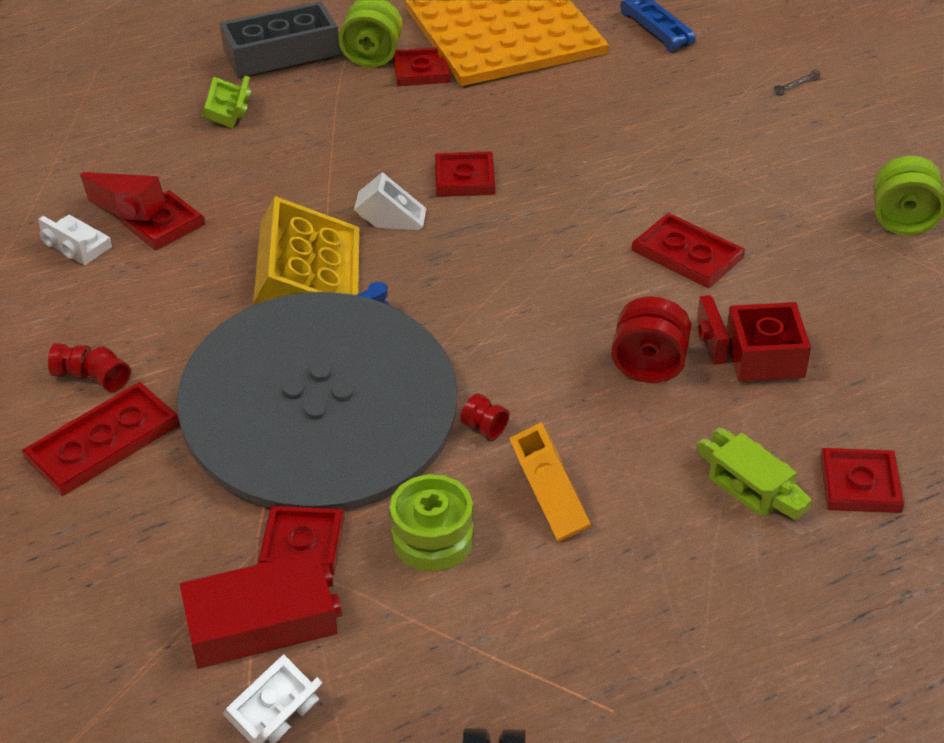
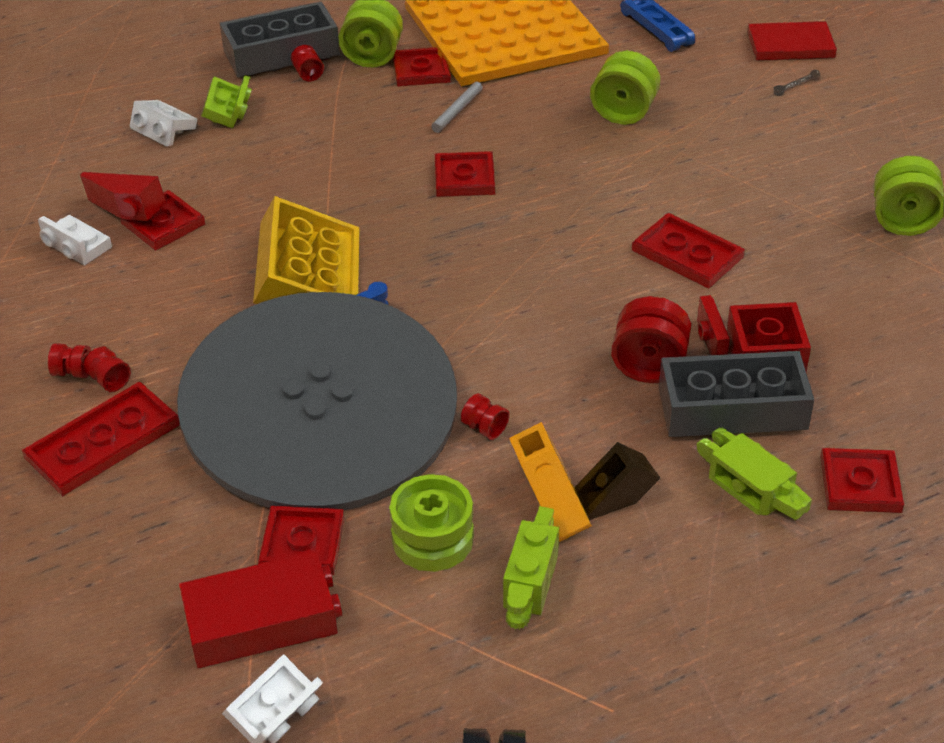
white slope [354,172,427,230] -> none
none -> white bracket [130,100,198,146]
none -> red wheel [291,44,324,82]
none -> light grey bar [431,82,483,133]
none -> lime hinge [503,506,559,630]
none -> dark brown slope [574,442,660,520]
none -> lime wheel [590,50,661,125]
none -> dark grey brick [659,351,815,437]
none -> red tile [747,21,837,61]

